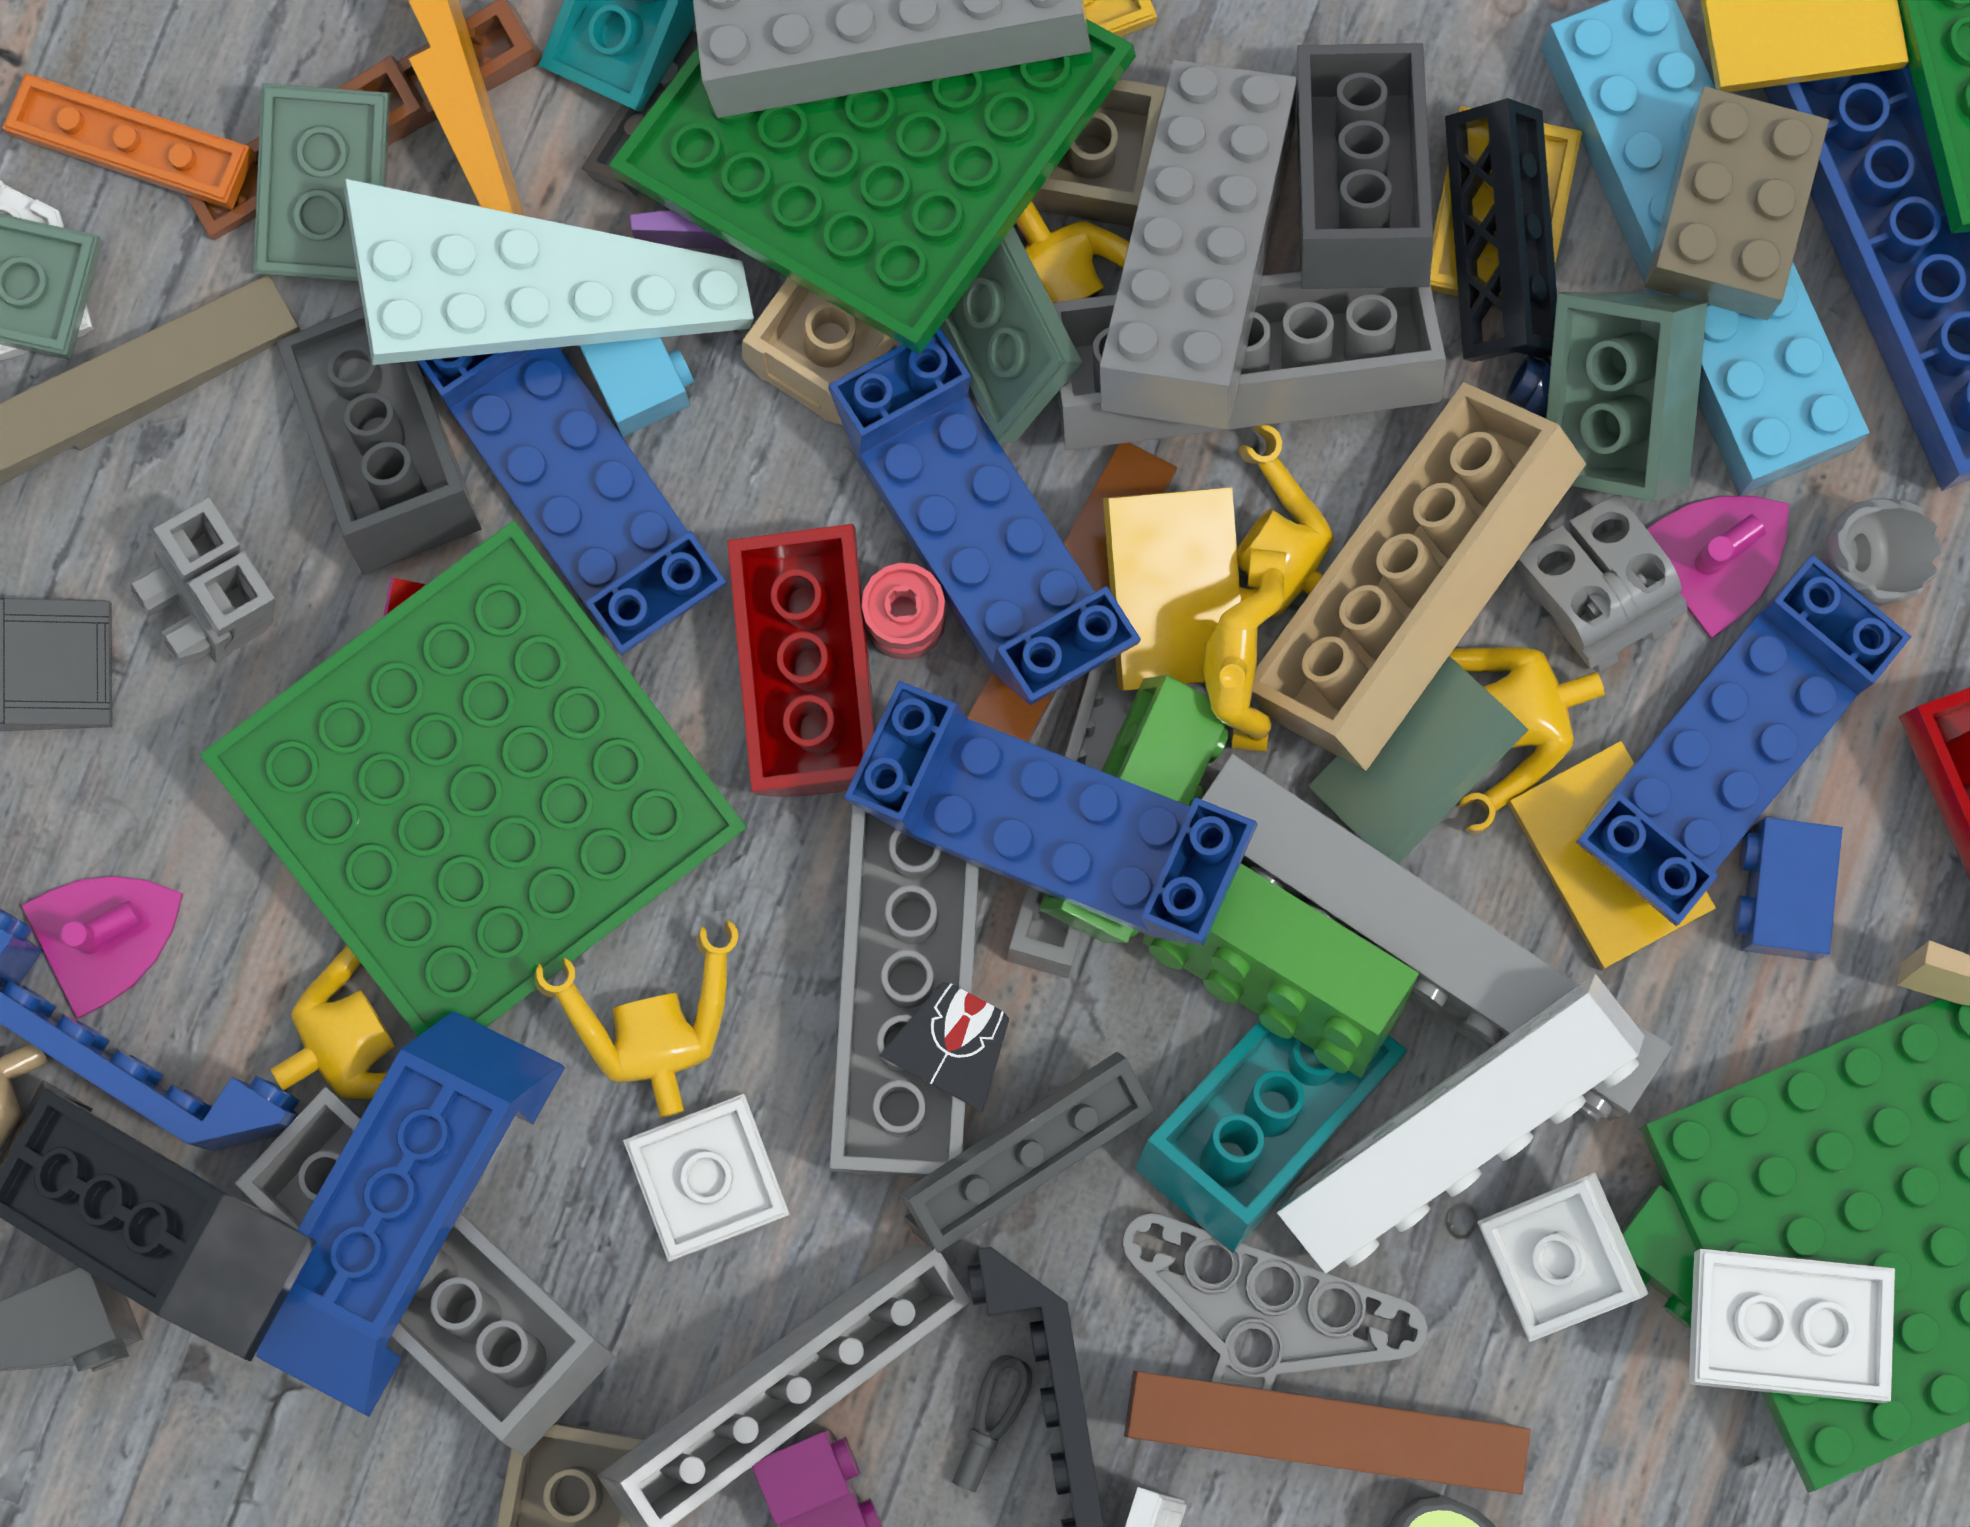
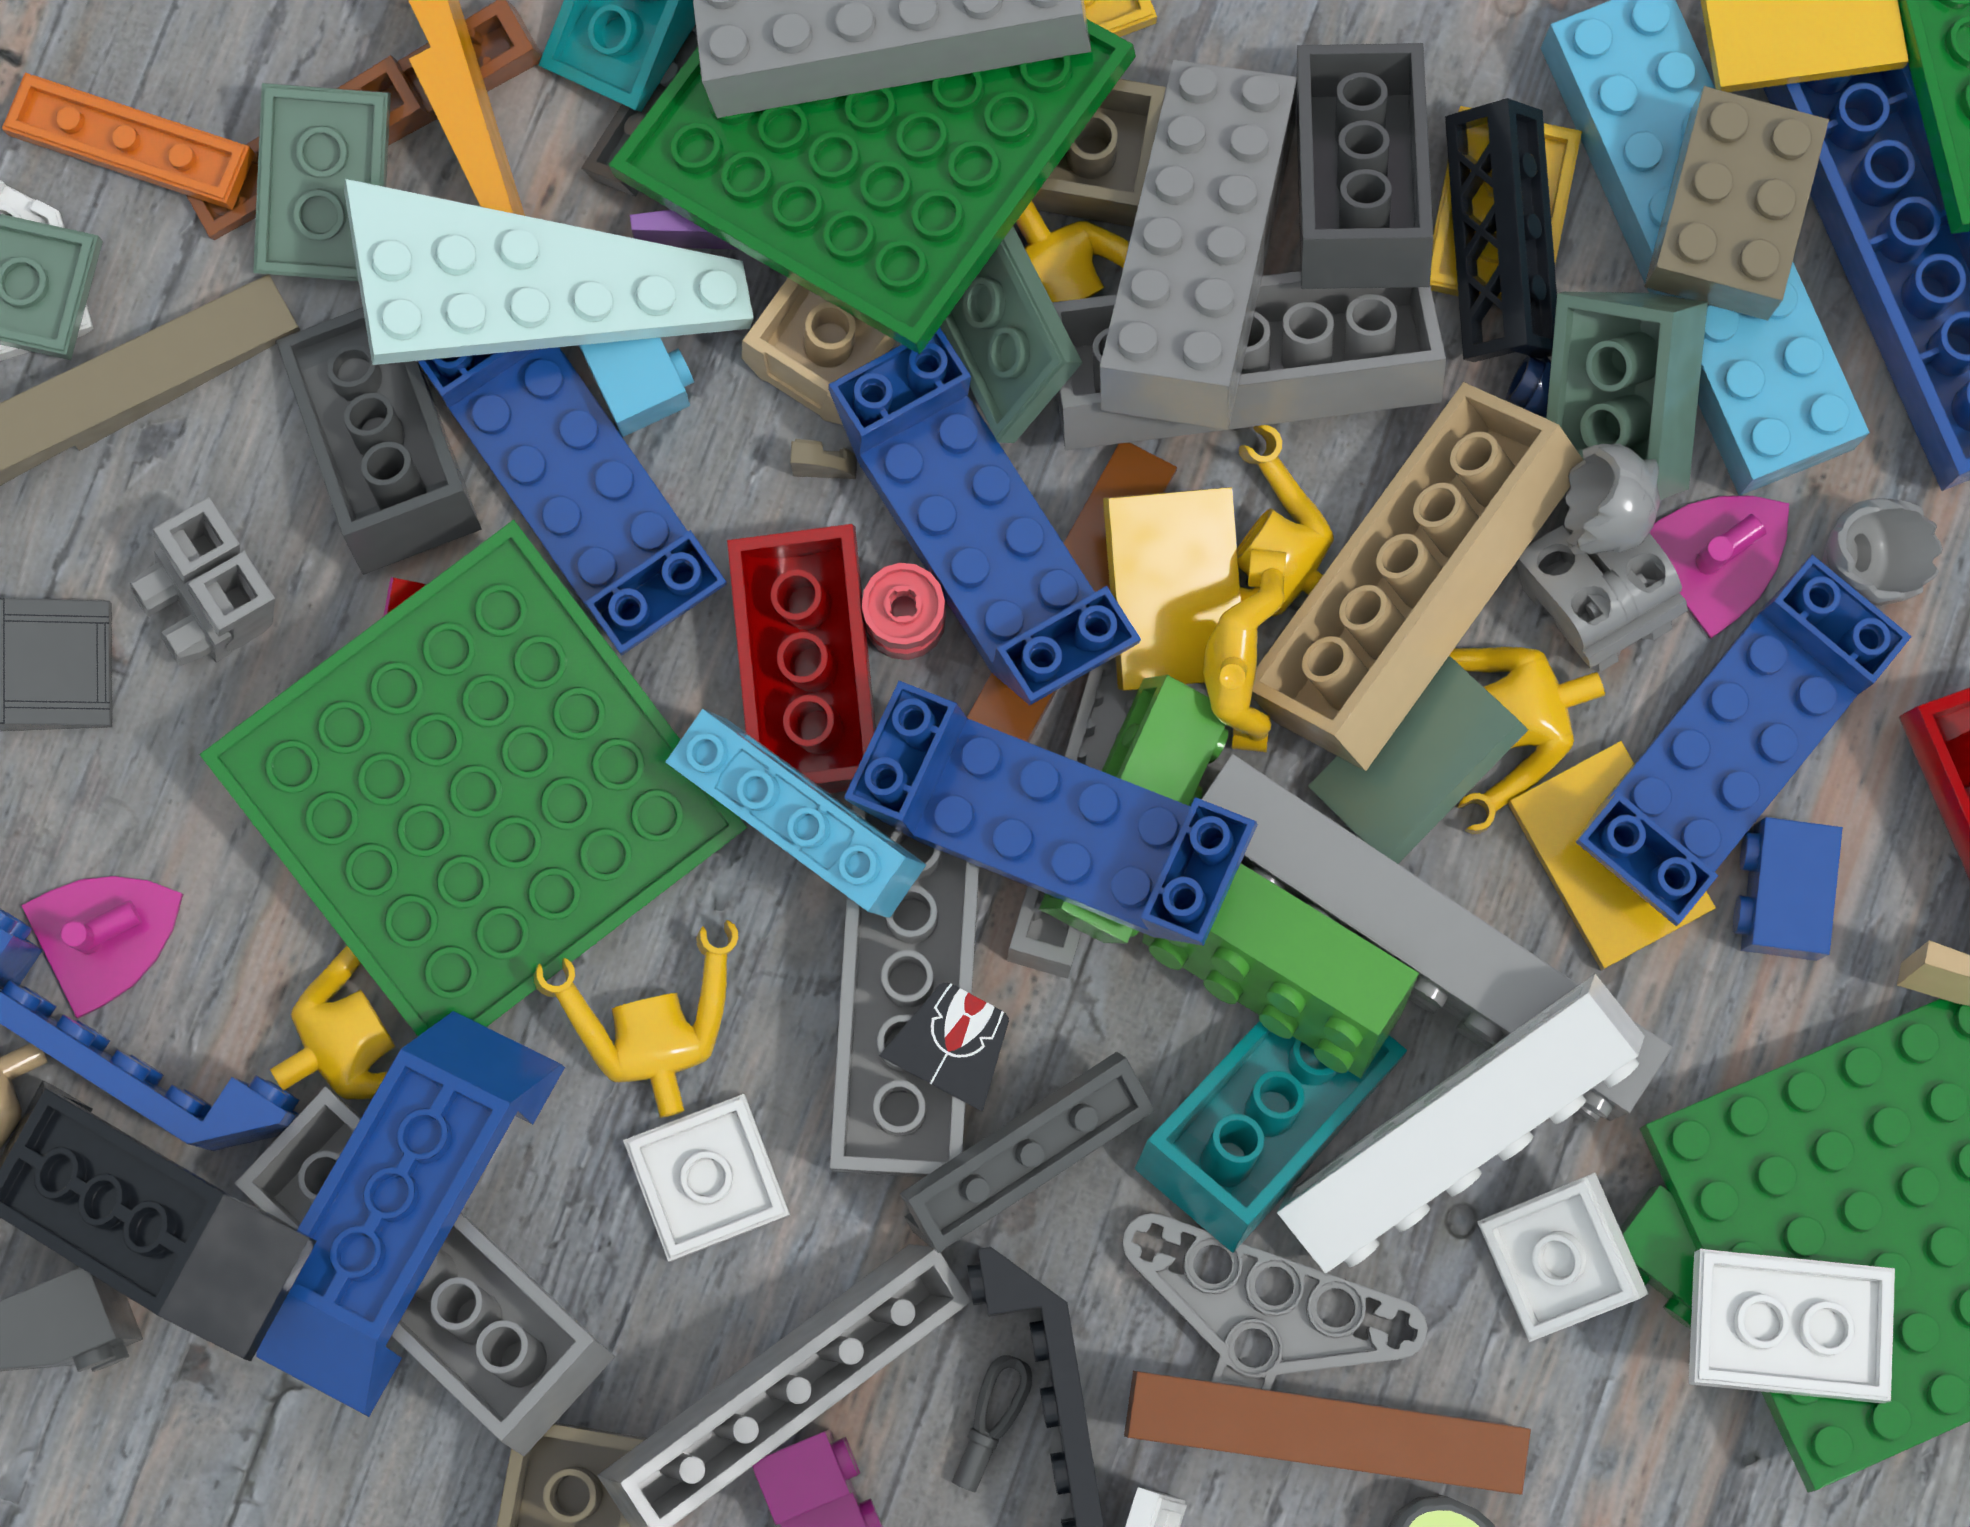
none -> medium azure brick [666,709,926,918]
none -> dark tan tile [790,439,857,479]
none -> light grey hair [1564,444,1660,555]

